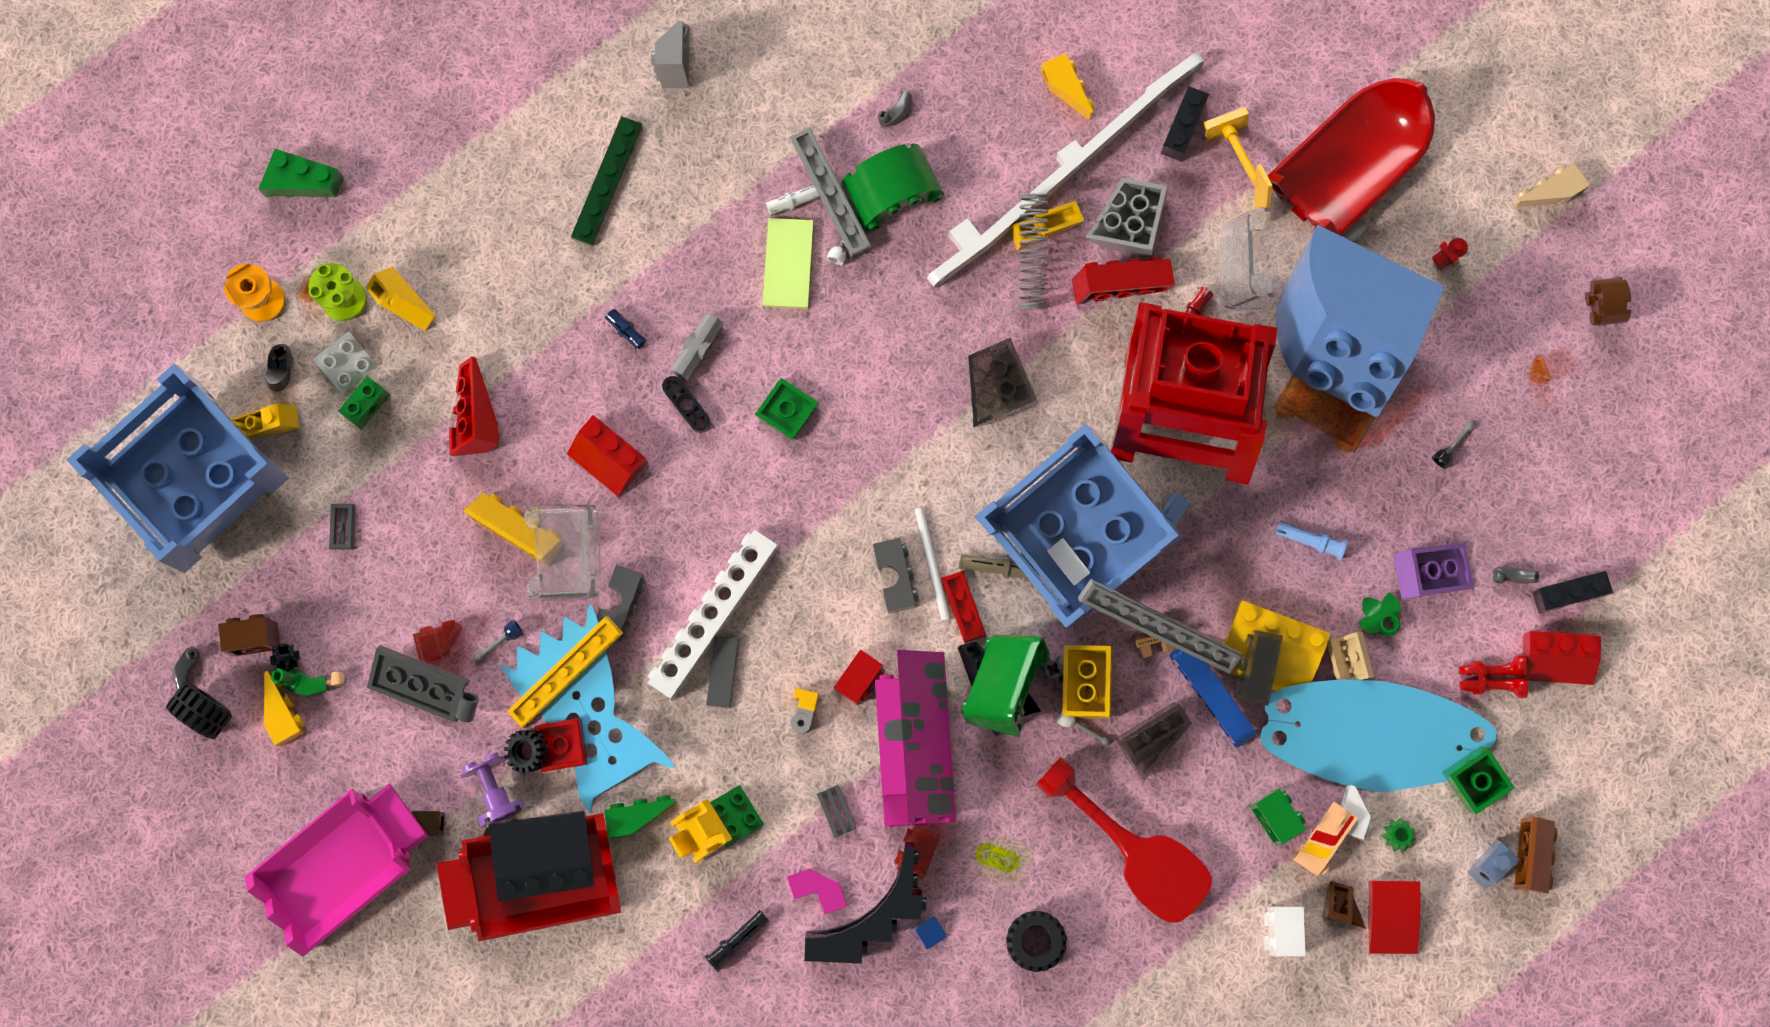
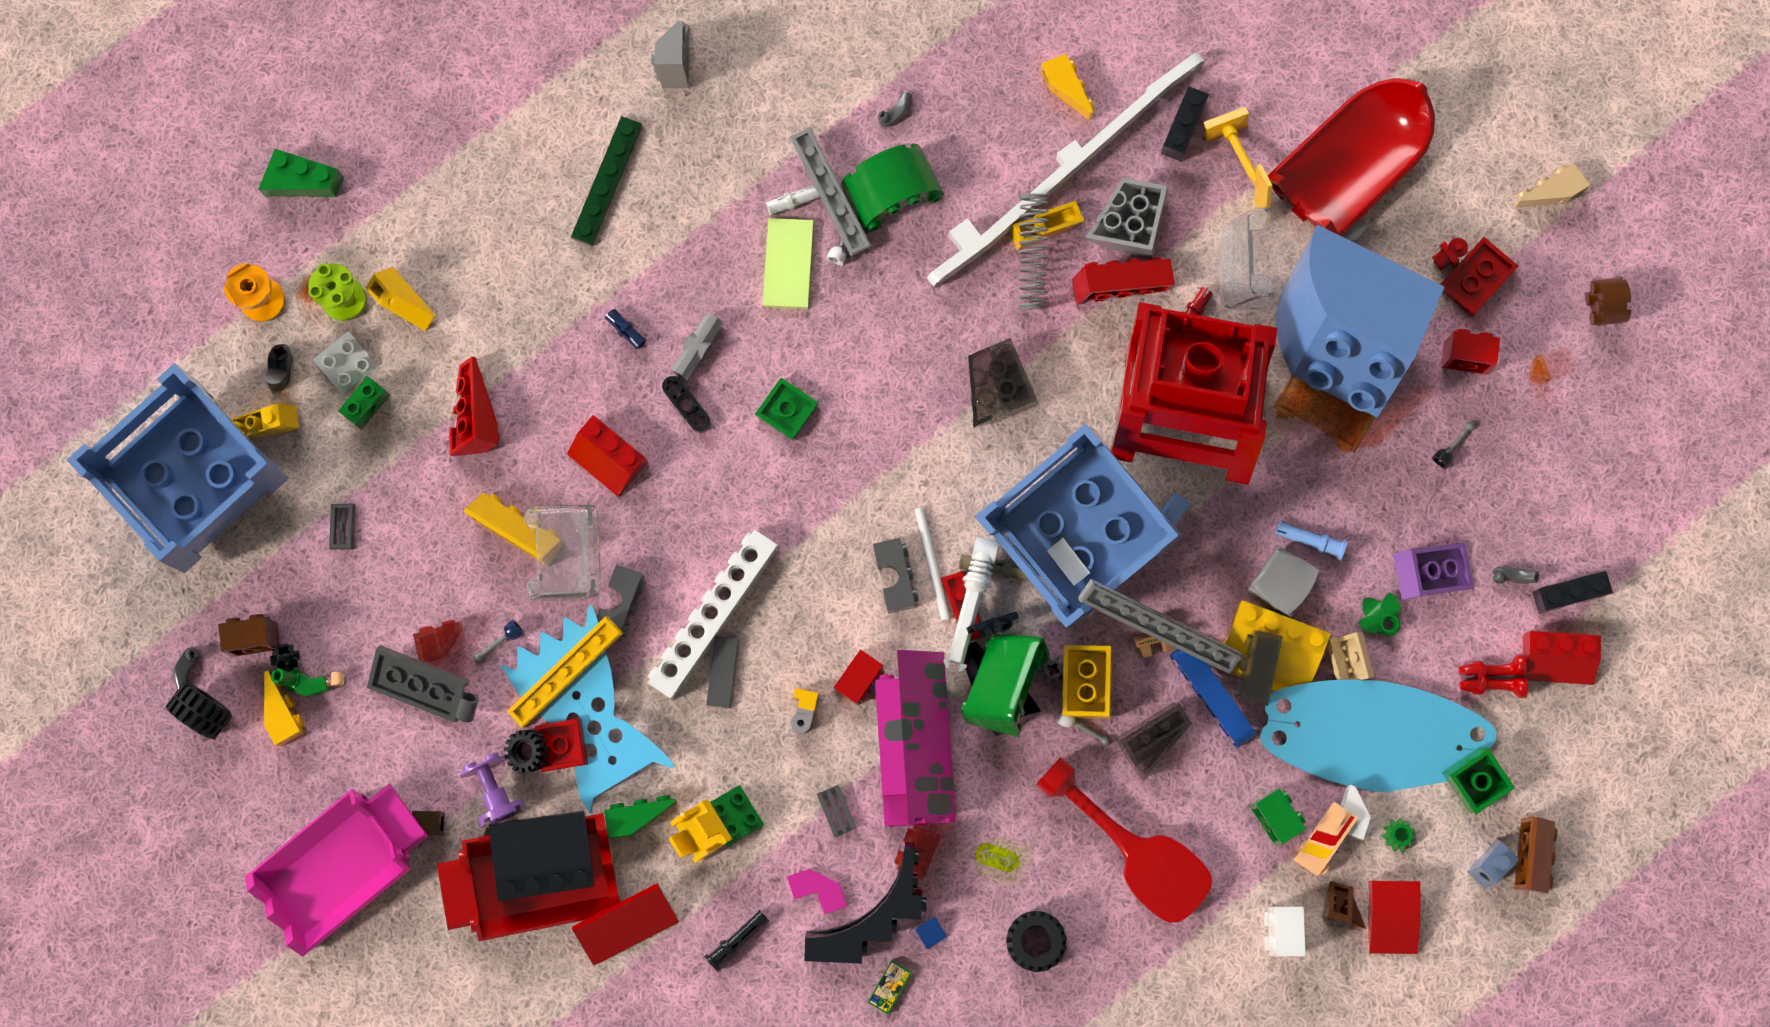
none -> red tile [572,883,679,966]
none -> tile [867,960,912,1015]
none -> white piece [943,536,1000,672]
none -> black piece [966,611,1019,637]
none -> light grey piece [1247,546,1321,618]
none -> red plate [1440,237,1519,317]
none -> red brick [1441,329,1500,375]

